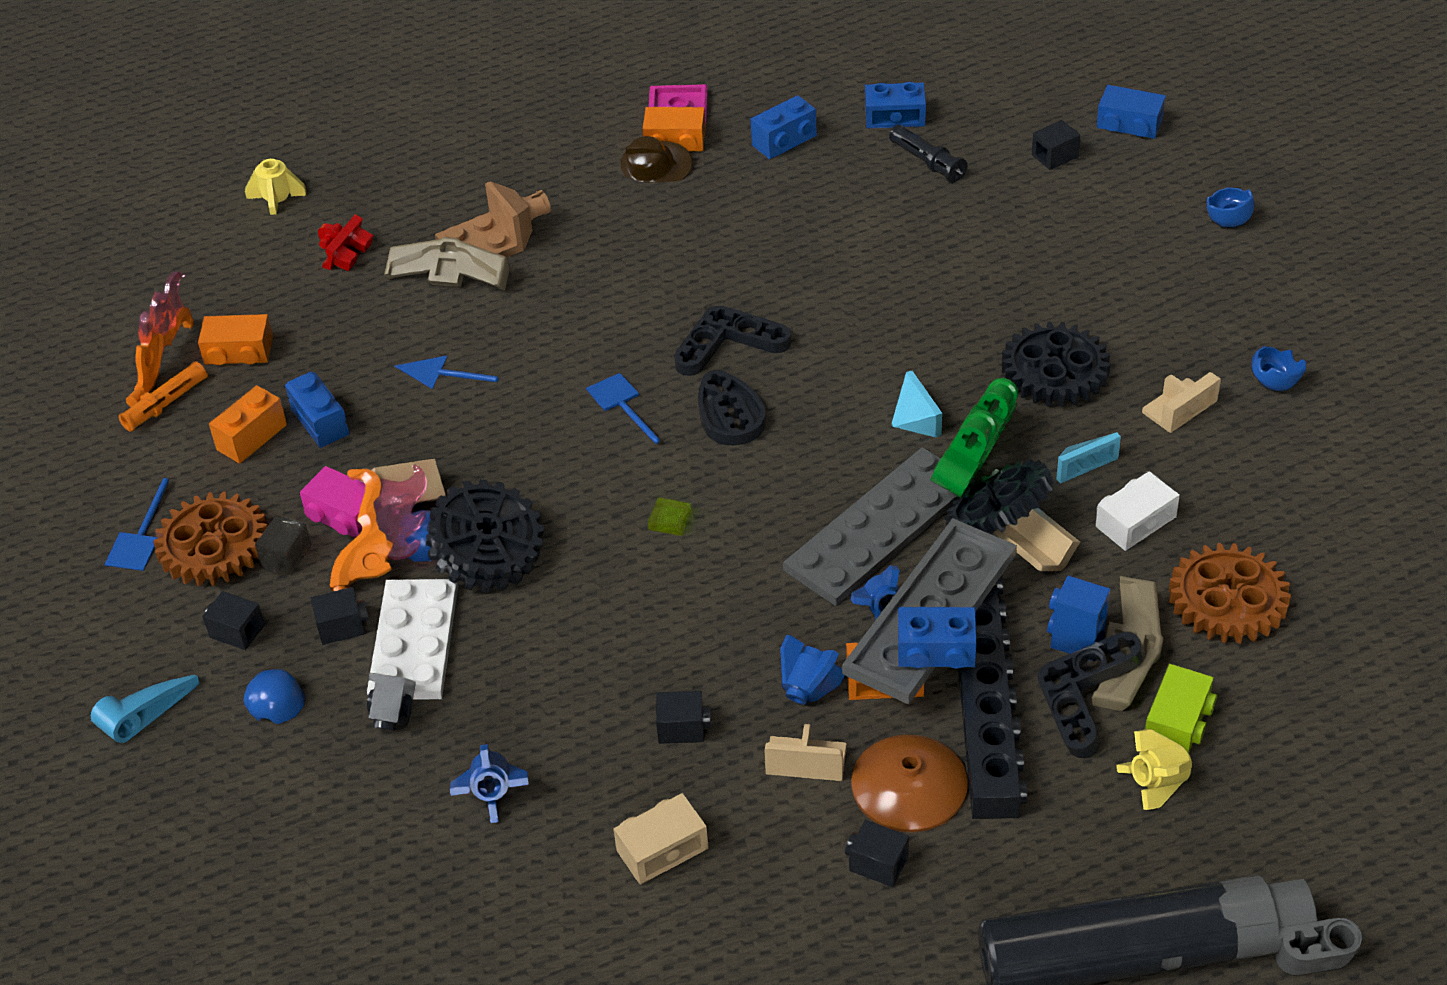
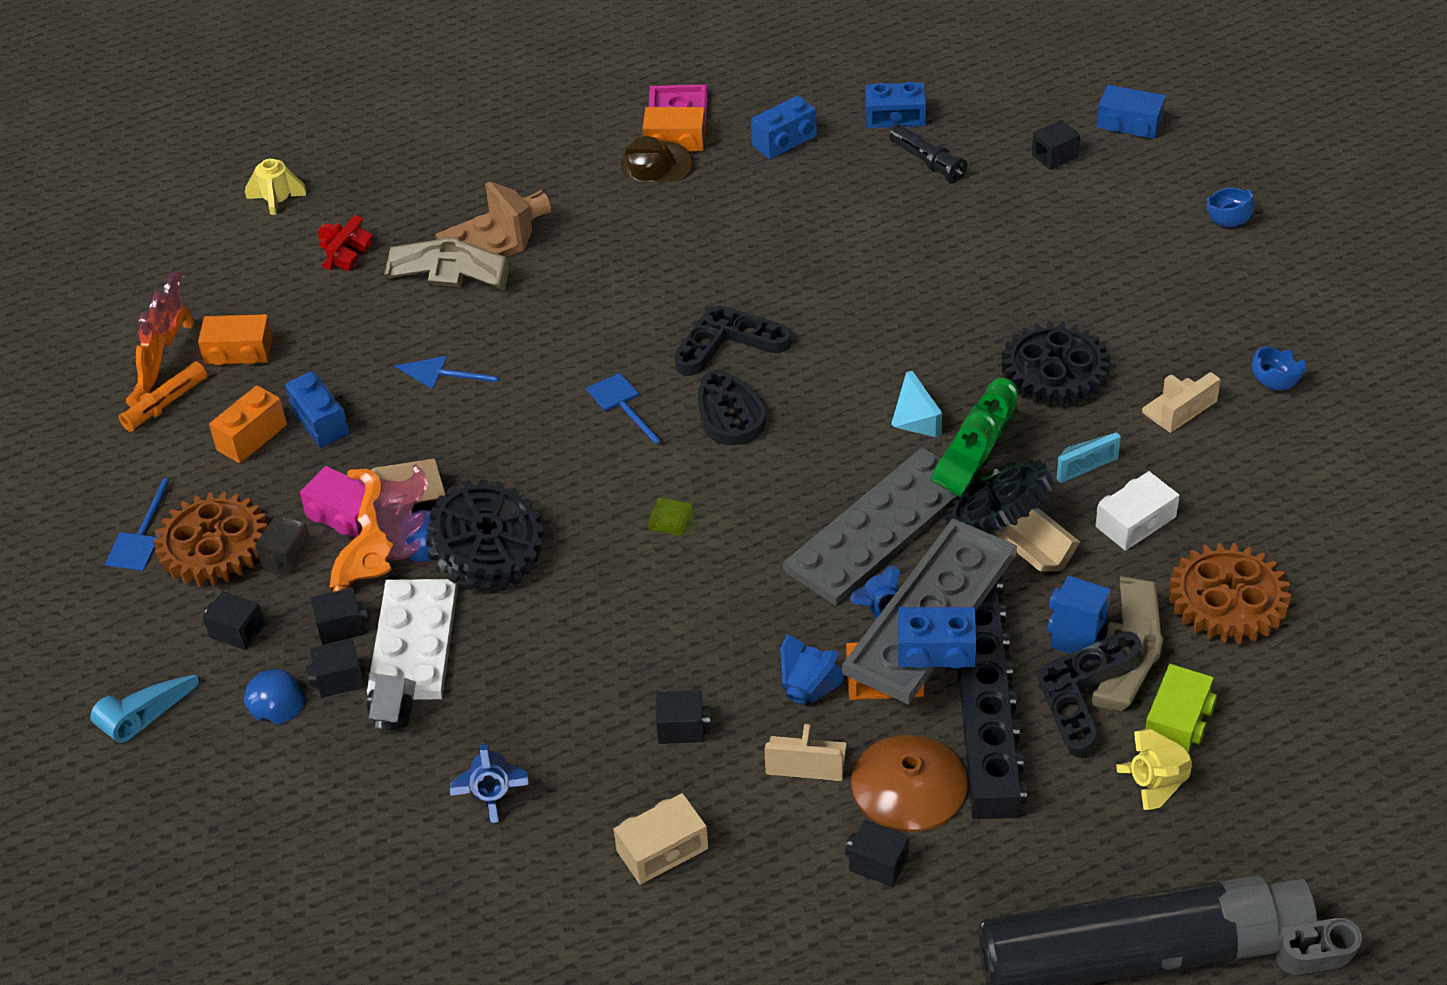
none -> black brick [306,639,365,698]

